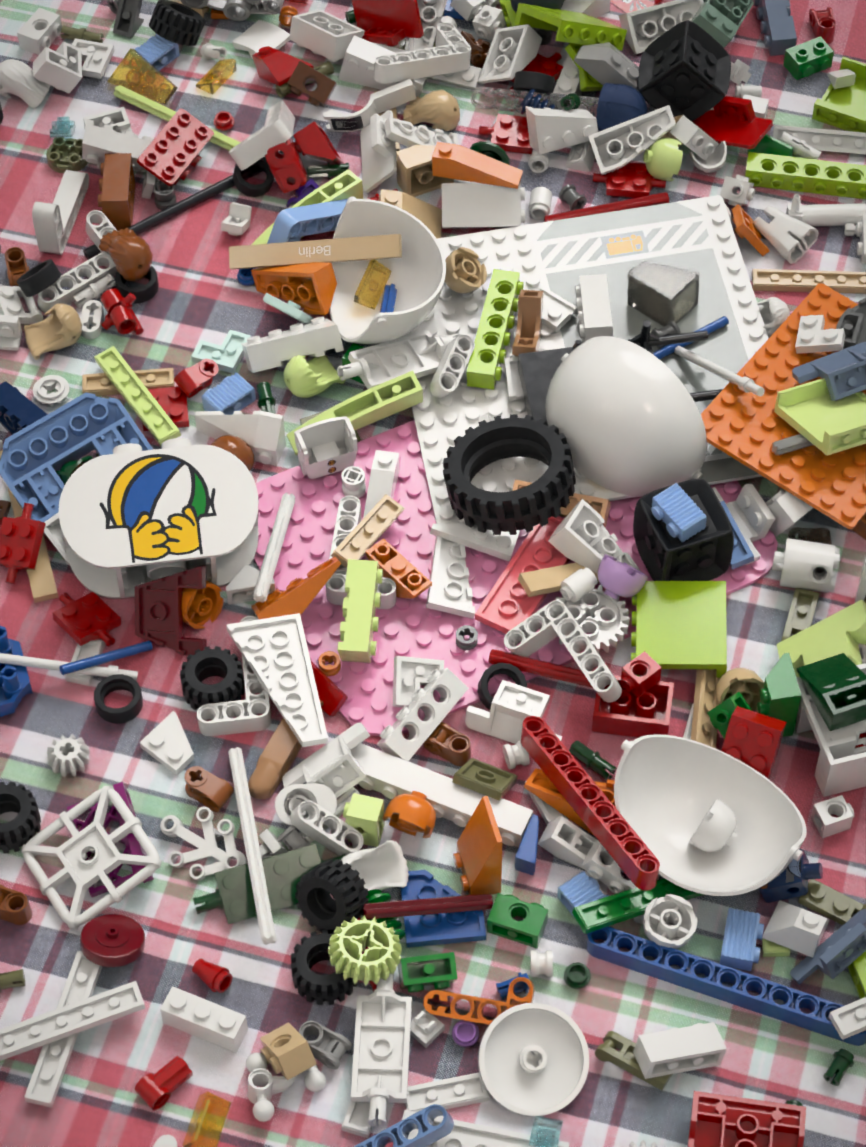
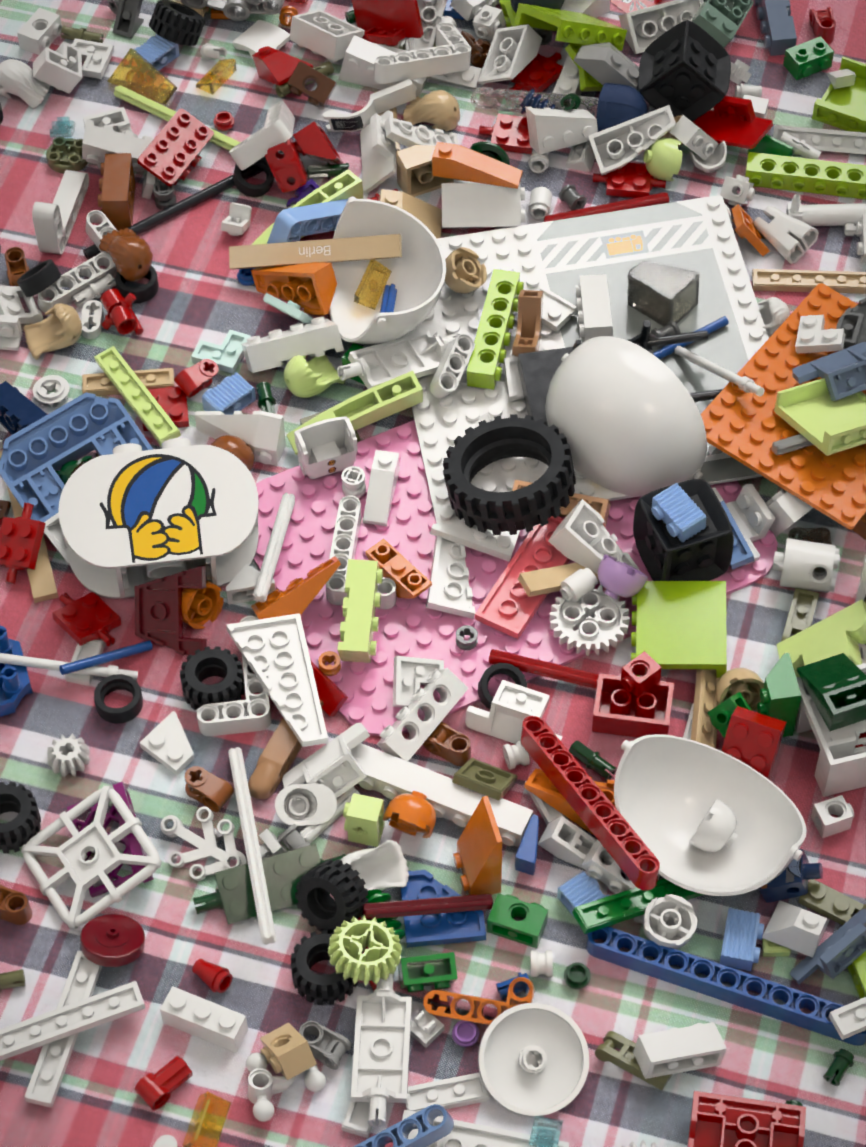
white beam [290,800,364,856] -> none
tan tile [331,494,405,568] -> none
white beam [504,600,622,702] -> none
black tyre [513,71,555,96] -> none

